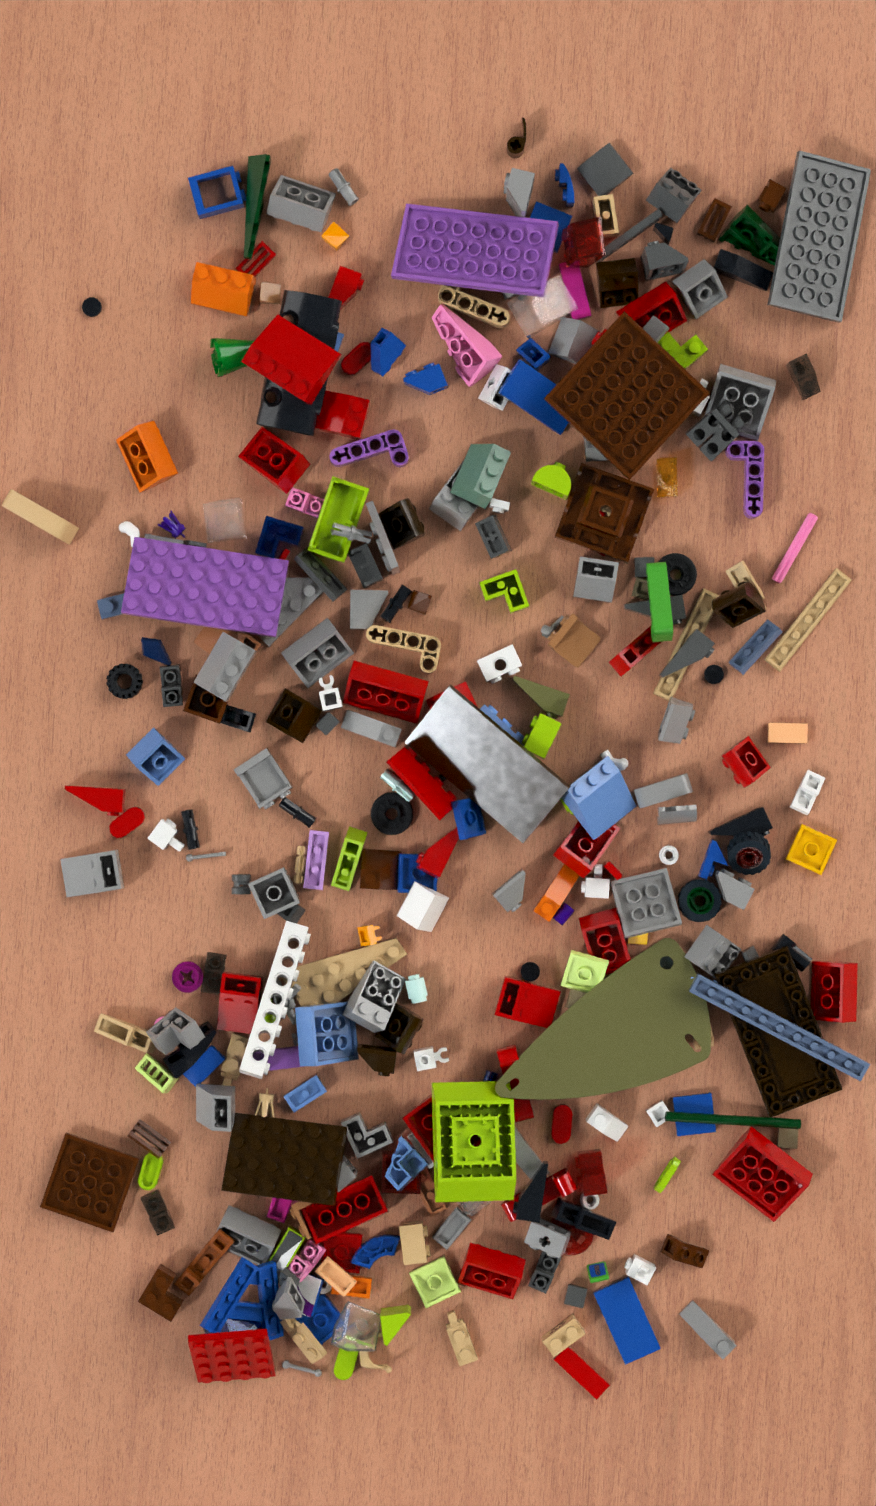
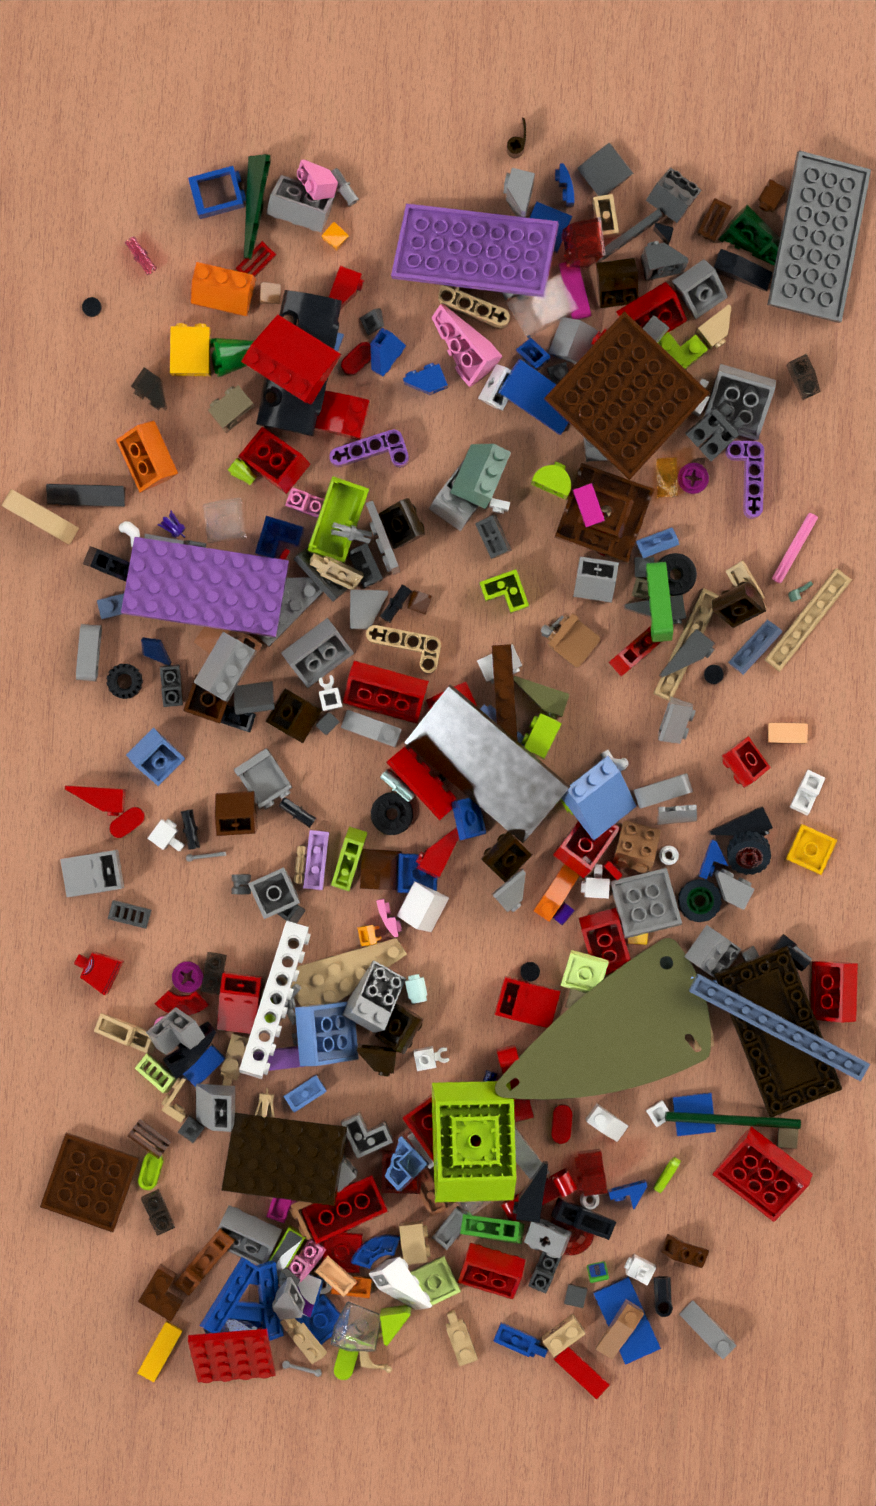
none -> black slope [46,484,126,507]
none -> red torso [74,952,124,995]
none -> light grey beam [76,624,102,682]
none -> black slope [83,546,130,582]
none -> dark grey slope [108,900,152,929]
none -> clear pink pin [125,236,157,275]
none -> clear smoke slope [131,368,167,411]
none -> yellow tile [137,1321,183,1382]
none -> red tile [154,990,210,1015]
none -> tan bracket [161,1076,187,1123]
none -> yellow panel [170,323,211,377]
none -> dark grey tile [178,1115,205,1143]
none -> dark tan brick [208,385,255,433]
none -> reddish brown slope [215,791,258,836]
none -> lime cone [228,458,257,485]
none -> dark grey tile [234,681,274,714]
none -> bright pink slope [297,160,338,200]
none -> tan hinge [310,553,364,590]
none -> dark grey slope [360,308,384,335]
none -> white slope [368,1257,432,1310]
none -> bright pink slope [376,899,402,937]
none -> bright green slope [460,1214,524,1244]
none -> dark brown brick [481,831,532,883]
none -> reddish brown plate [492,644,518,741]
none -> blue hinge [493,1322,548,1358]
none -> dark grey plate [547,362,569,385]
none -> dark pink tile [573,483,605,528]
none -> medium nougat slope [595,1299,644,1359]
none -> blue slope [608,1179,647,1210]
none -> medium nougat bracket [612,821,660,873]
none -> medium blue plate [636,527,680,558]
none -> black piece [653,1276,673,1317]
none -> magenta gear [678,463,709,494]
none -> tan slope [696,305,731,350]
none -> sand green hand [788,581,813,602]

